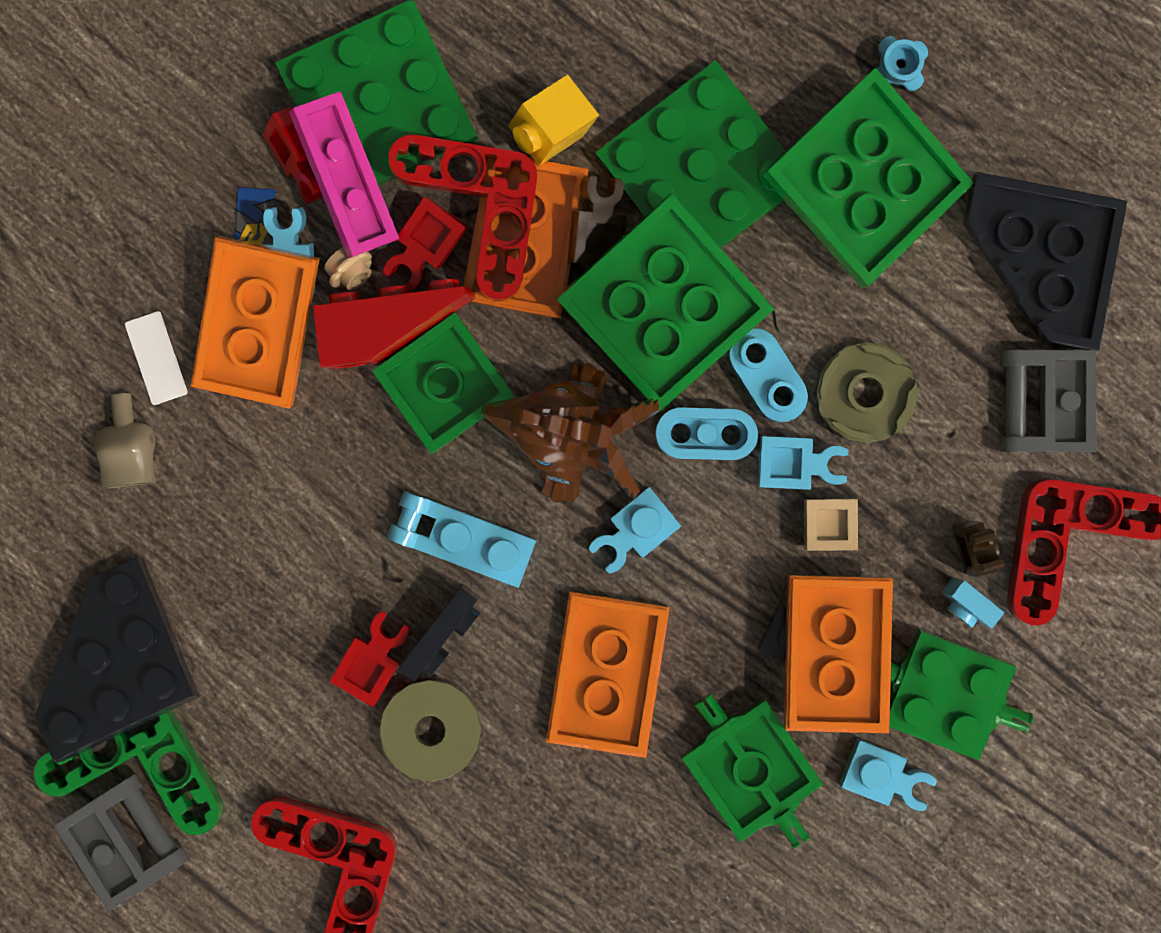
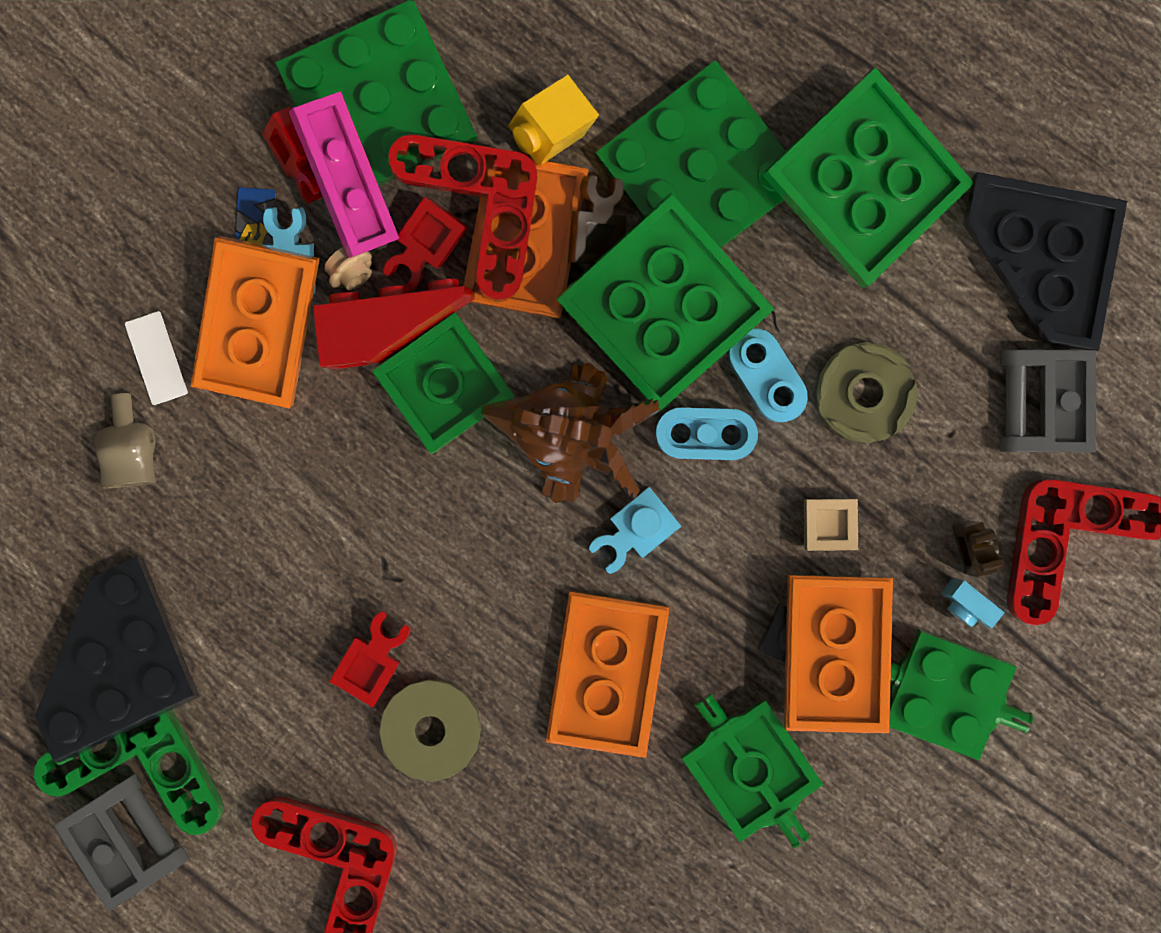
medium azure plate [386,490,537,588] -> none
black plate [398,584,480,682] -> none
medium azure plate [758,436,848,490] -> none
medium azure plate [839,738,937,811] -> none
medium azure plate [877,36,928,91] -> none

